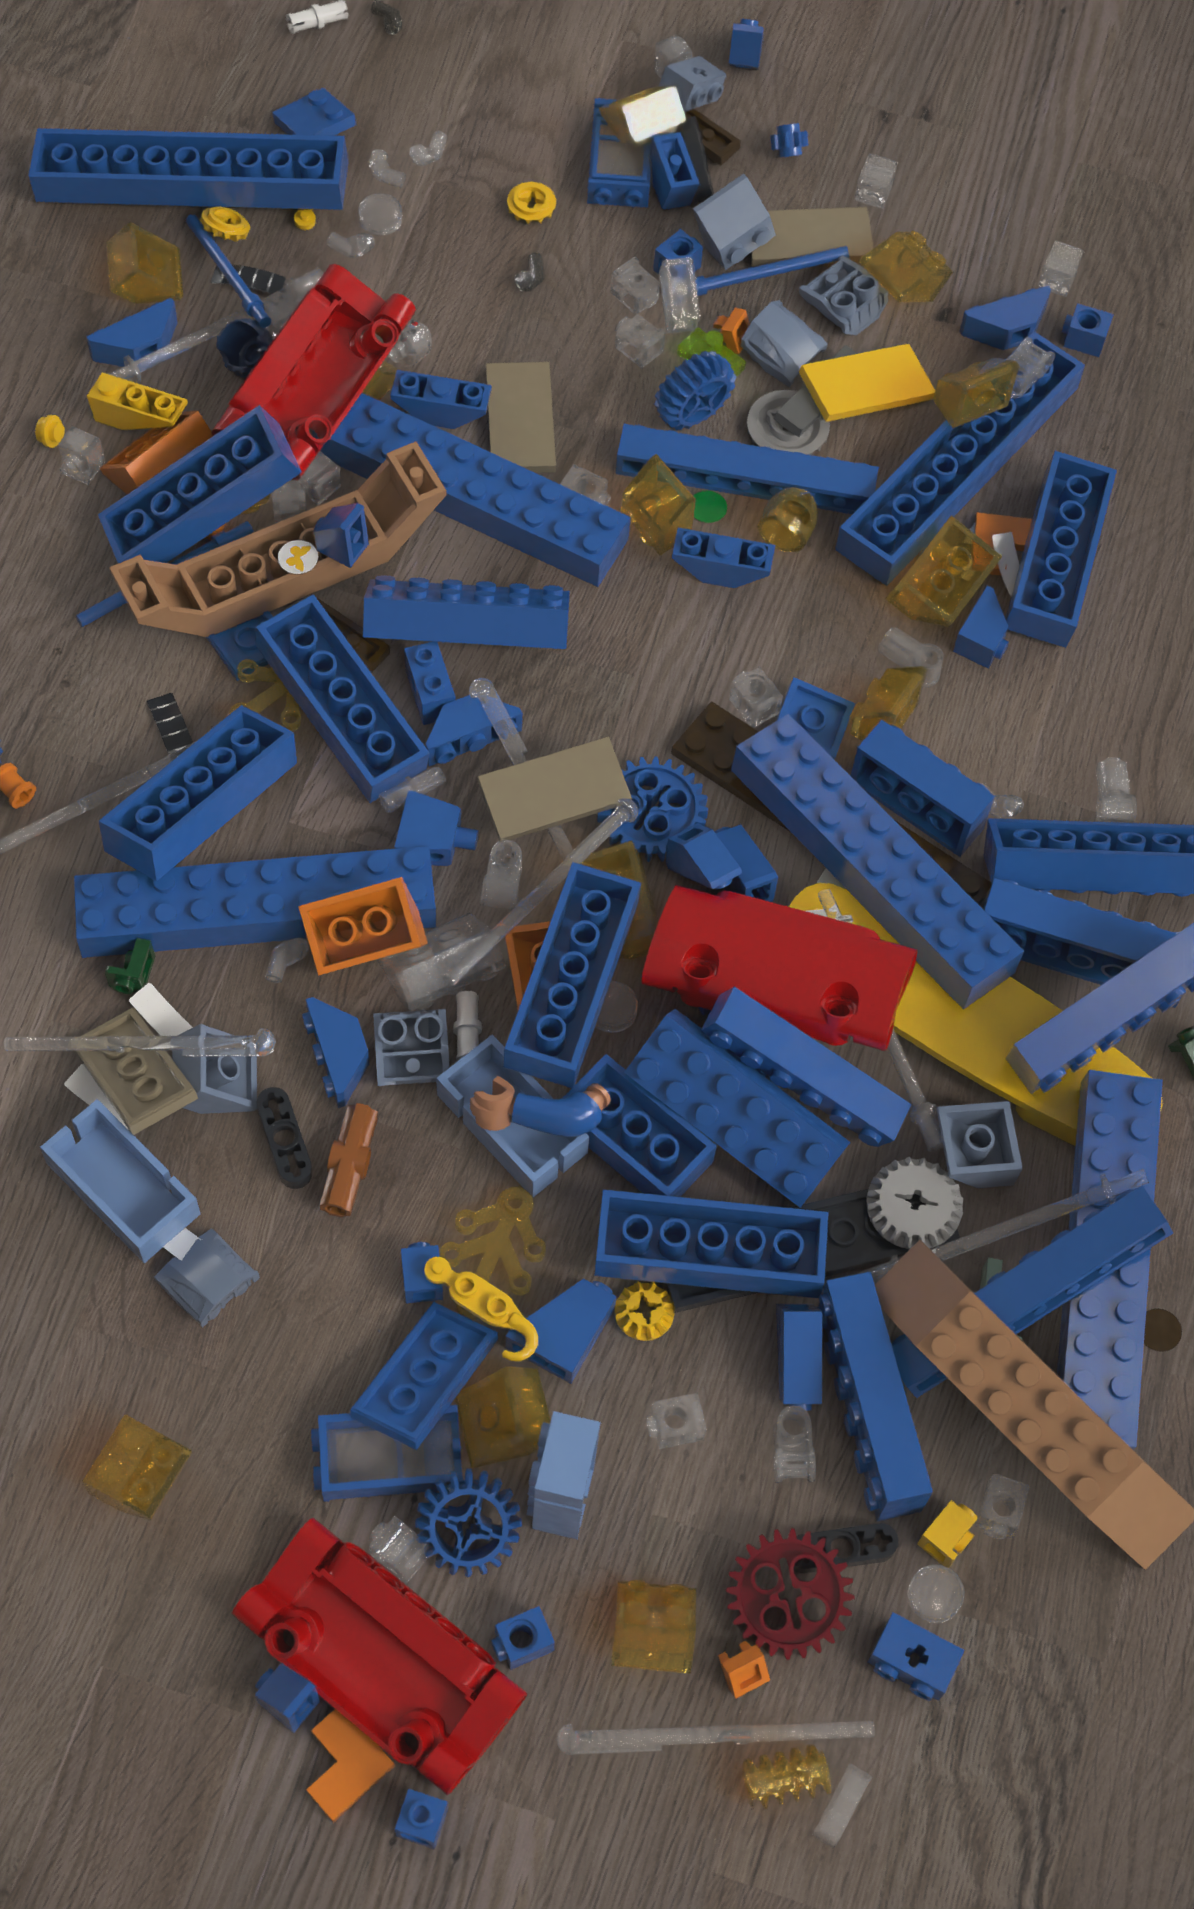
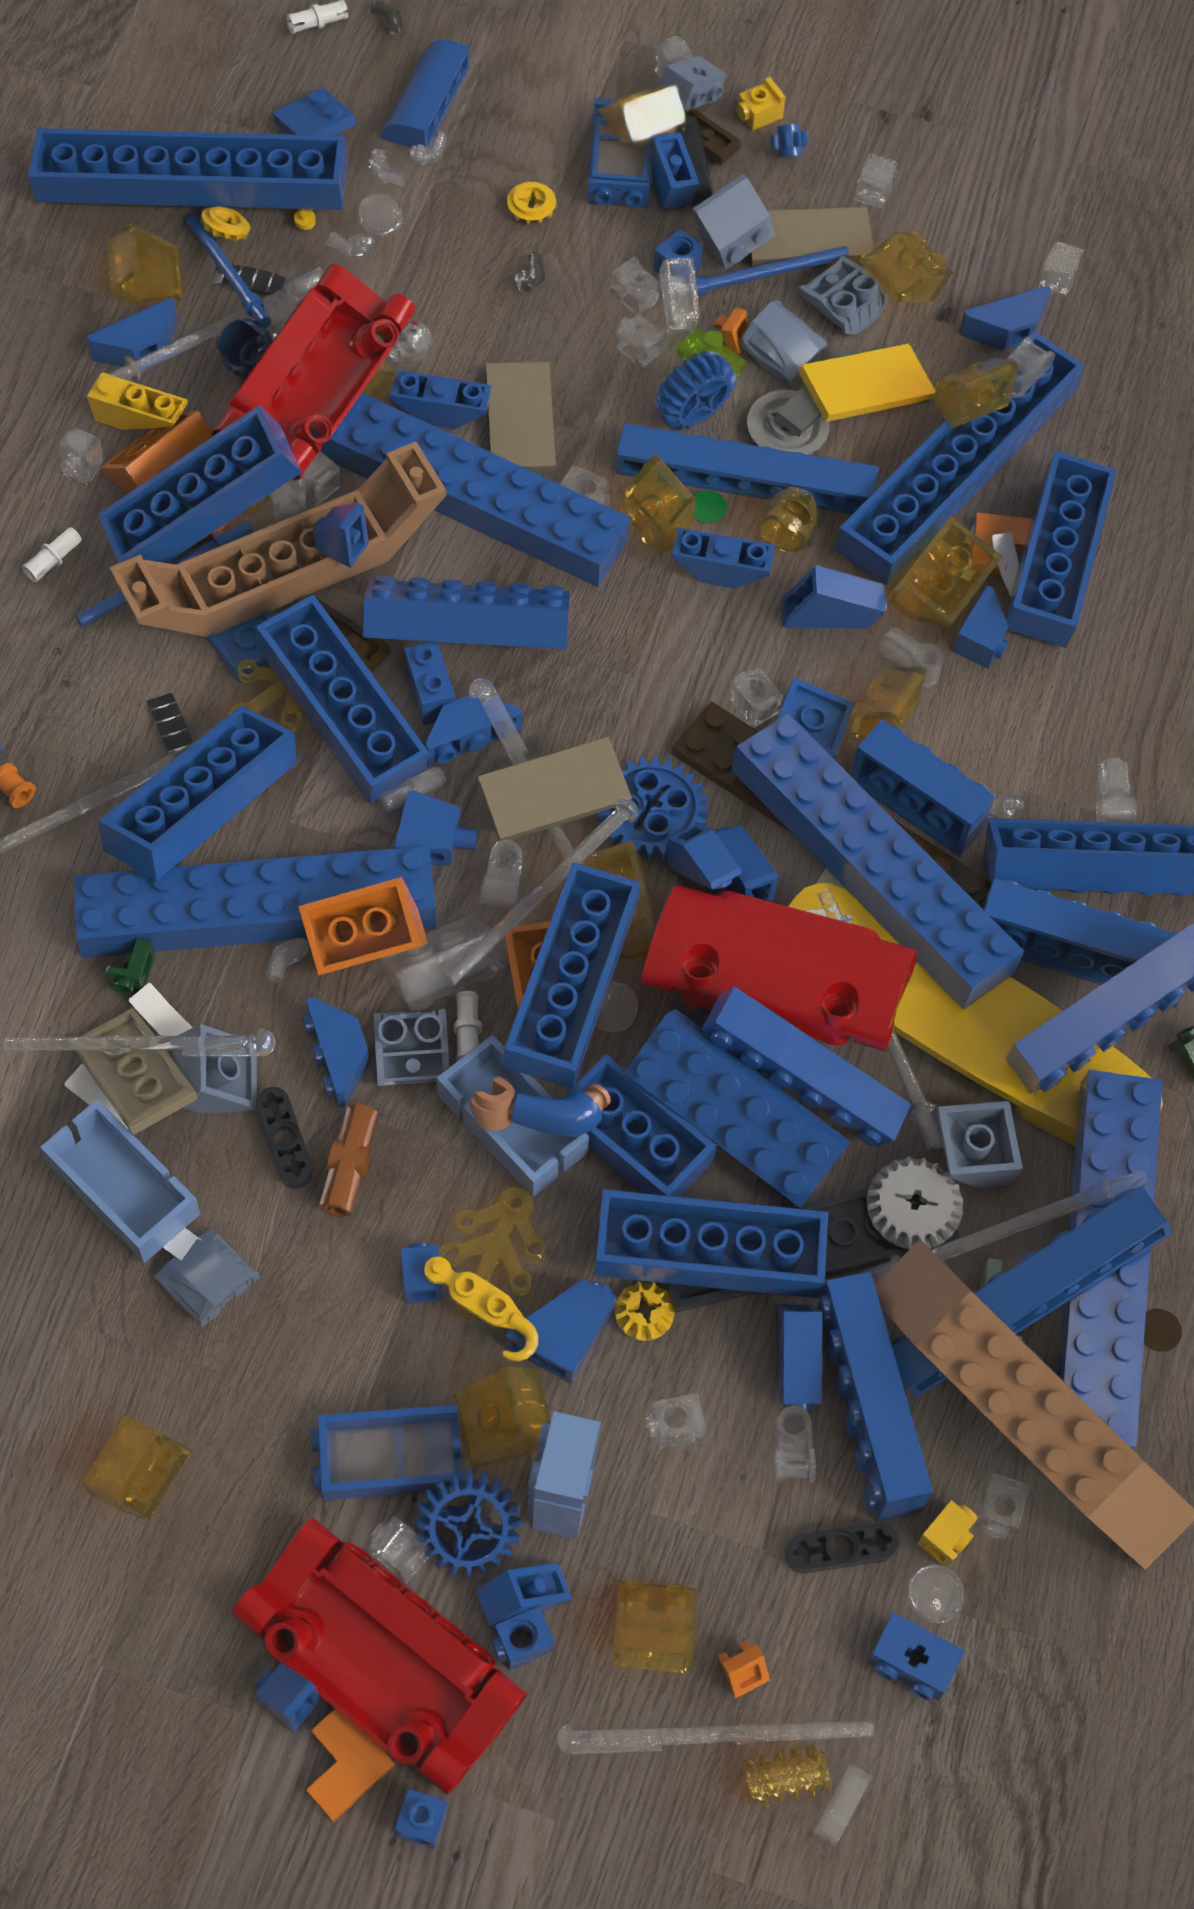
yellow plate [35,415,65,448] -> none
white sticker [278,540,318,574] -> none
blue tile [350,1302,498,1450] -> none
dark red gear [726,1528,855,1660] -> none
blue slope [729,19,764,70] -> none
blue brick [1061,303,1114,357] -> none
none -> white axle [21,527,82,583]
none -> blue brick [380,39,470,152]
none -> blue slope [476,1563,573,1627]
none -> yellow brick [736,77,786,131]
none -> blue slope [782,565,887,629]

